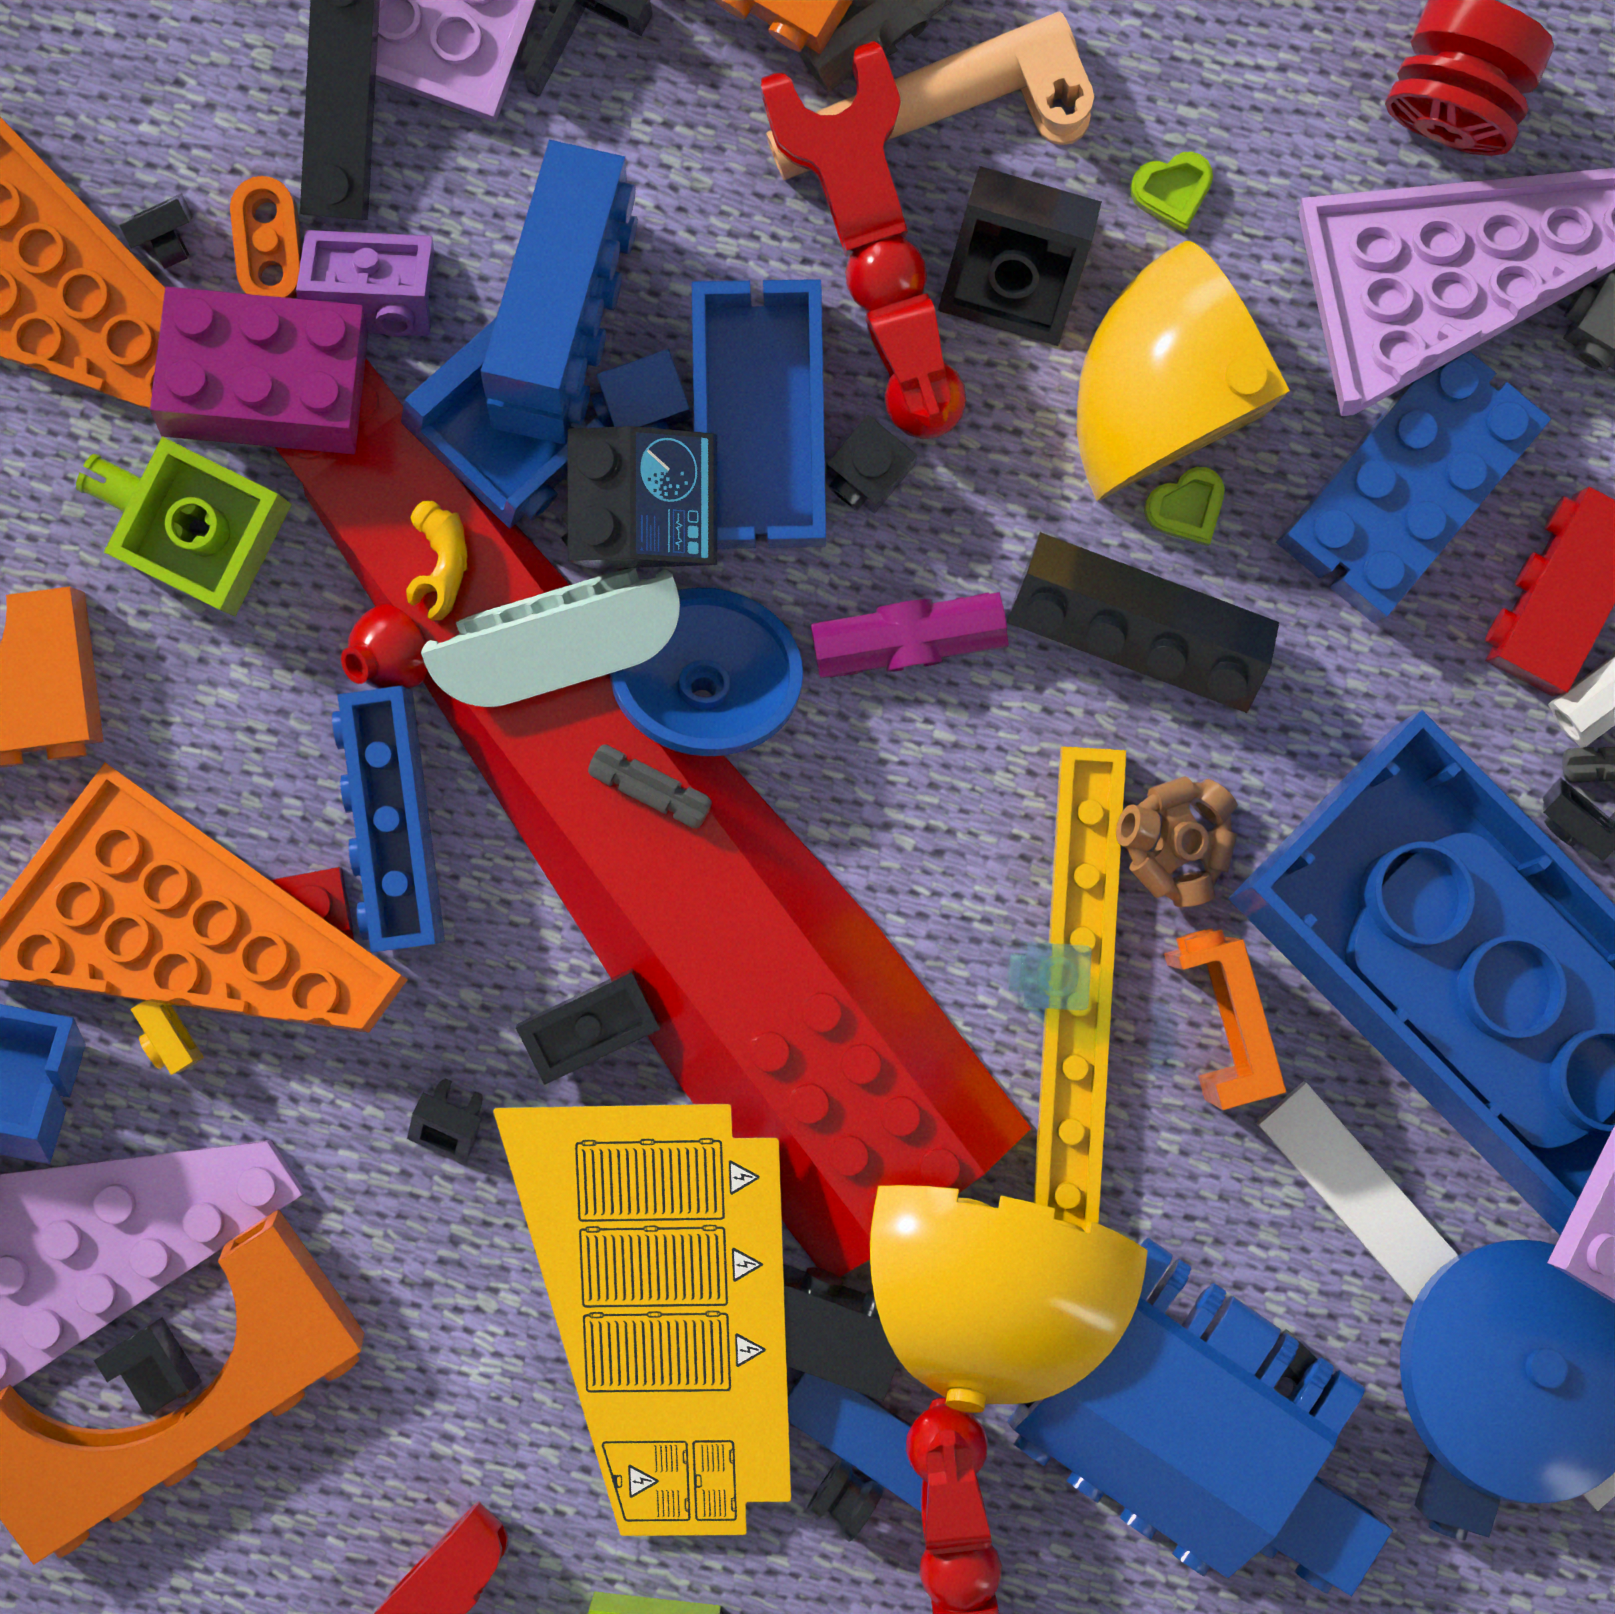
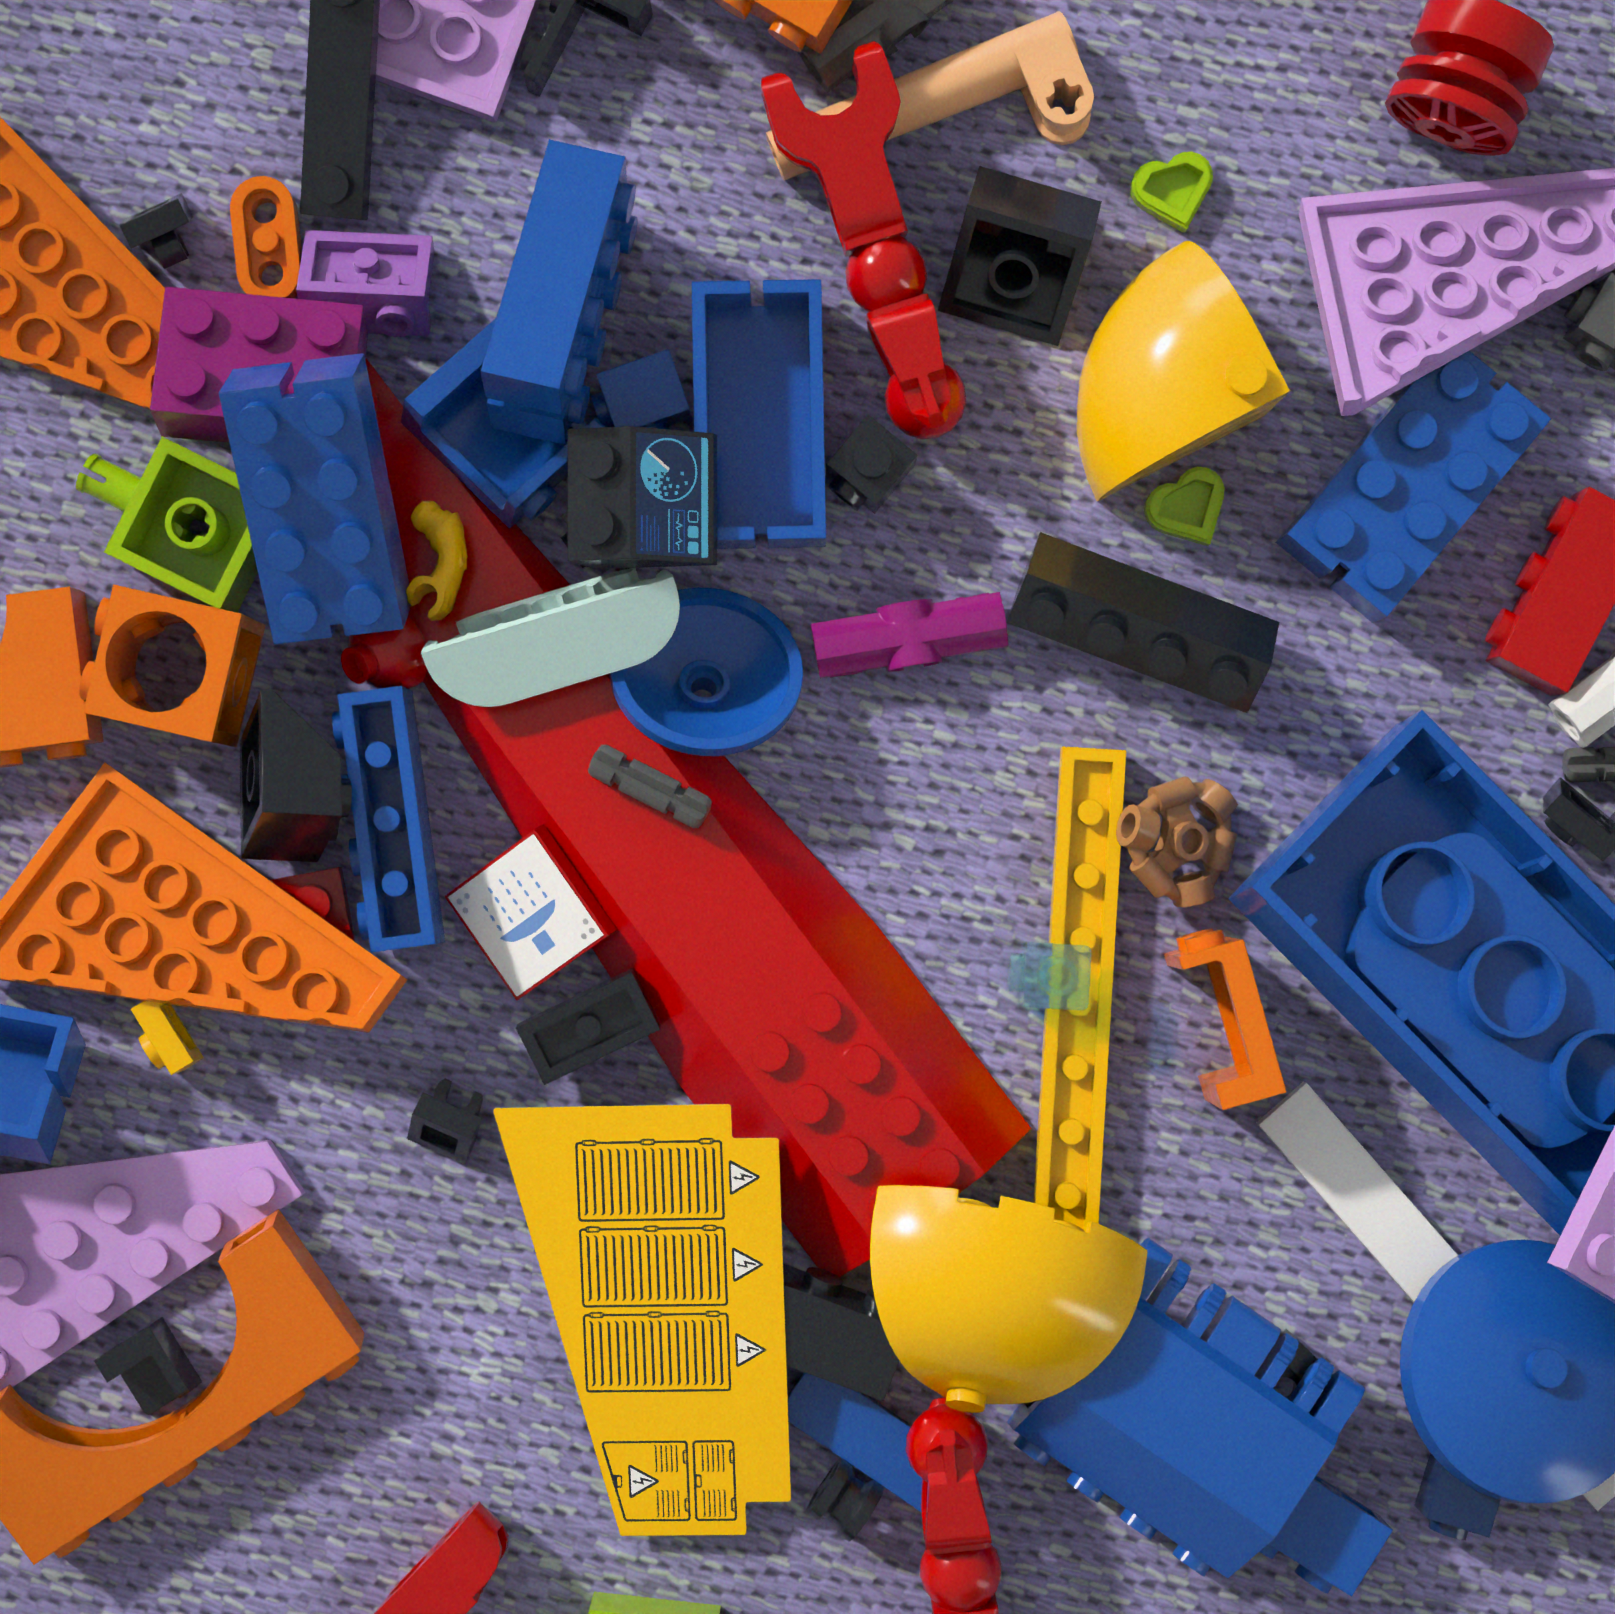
none -> orange brick [79,584,266,748]
none -> blue piece [219,353,411,644]
none -> black slope [240,690,352,862]
none -> white tile [444,824,617,1001]

